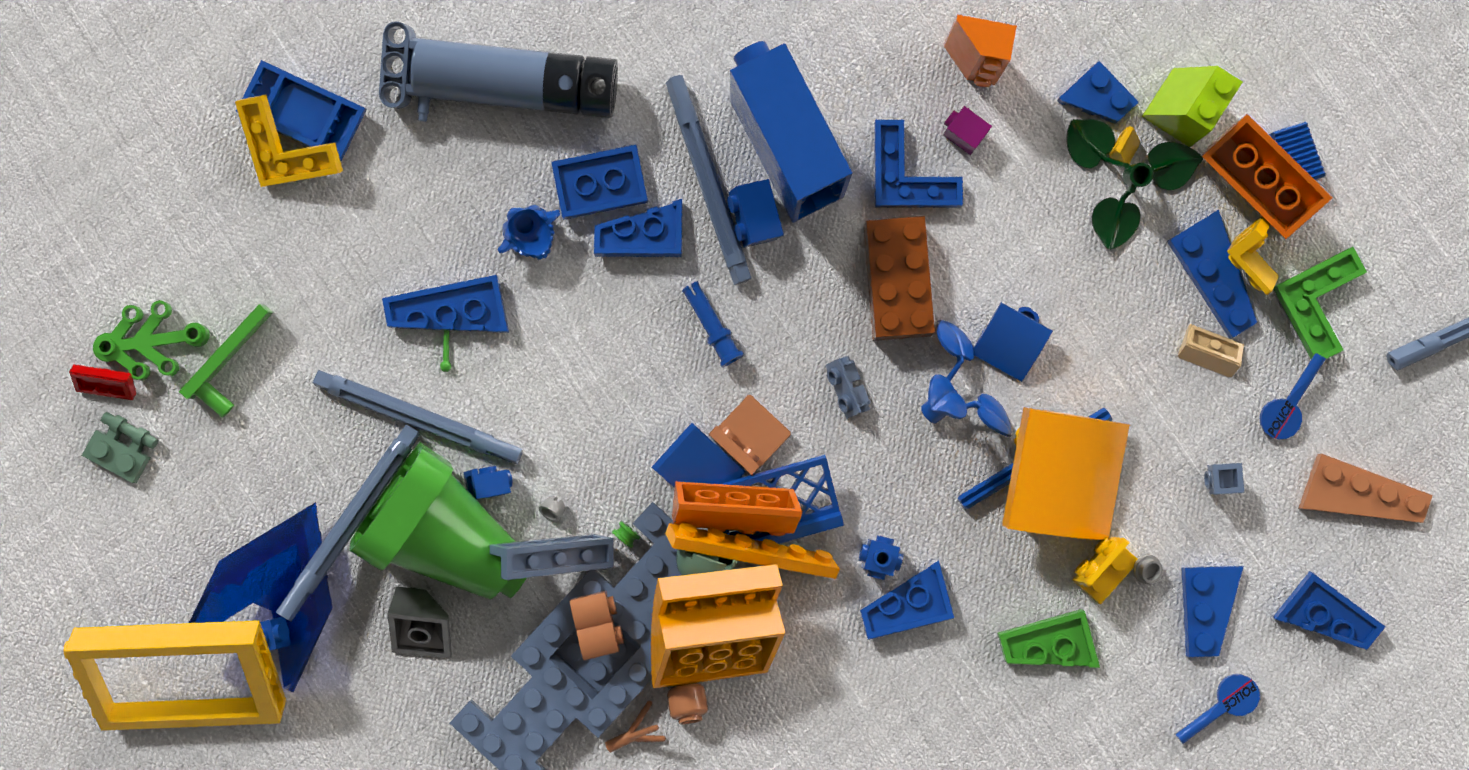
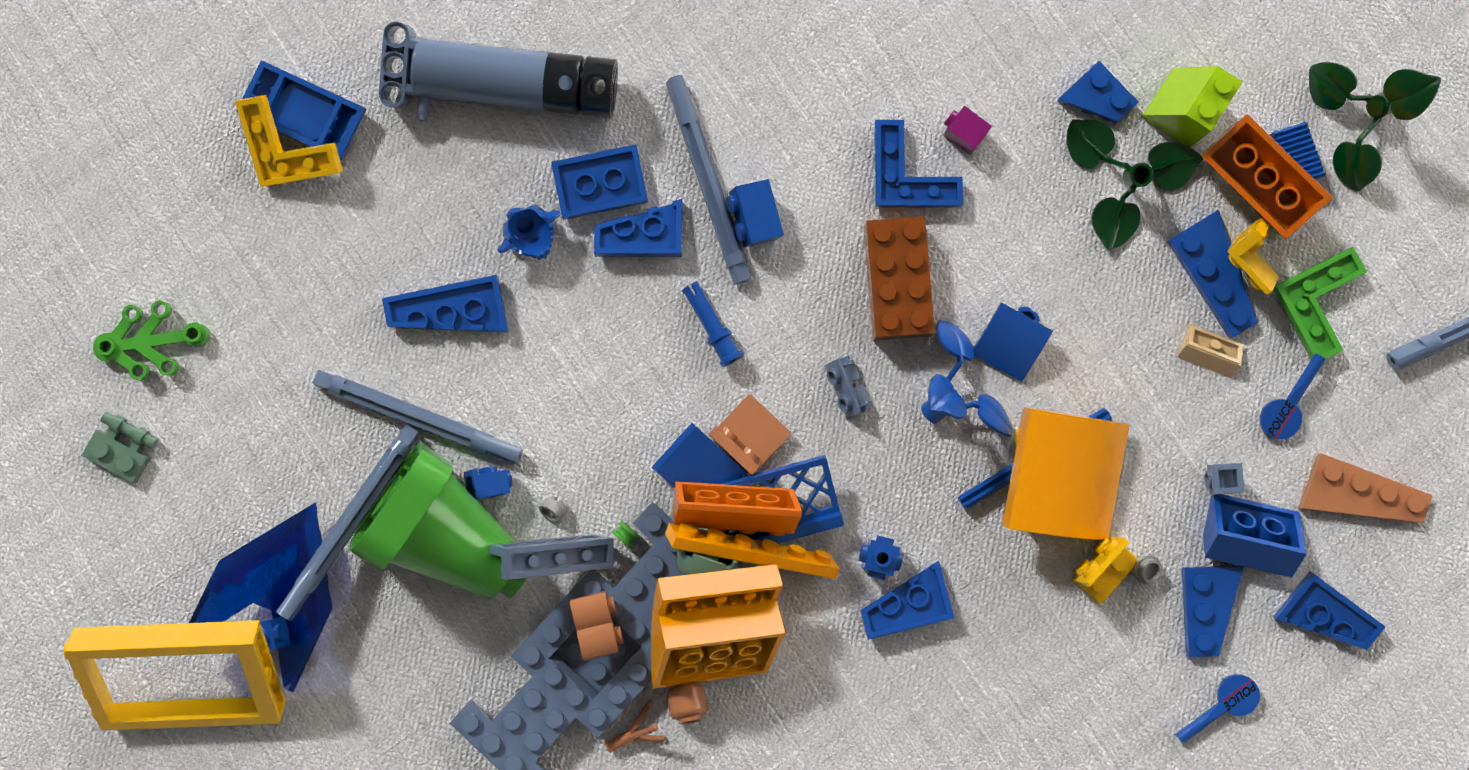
red plate [69,364,137,400] -> none
bright green piece [179,304,273,418] -> none
flat silver slope [387,586,452,658] -> none
bright green hinge [440,330,452,372] -> none
blue brick [730,41,852,223] -> none
orange slope [944,14,1017,87] -> none
bright green wing [997,609,1100,668] -> none
yellow slope [1109,126,1140,164] -> none
none -> blue slope [1203,494,1307,578]
none -> dark green plant [1309,62,1441,191]

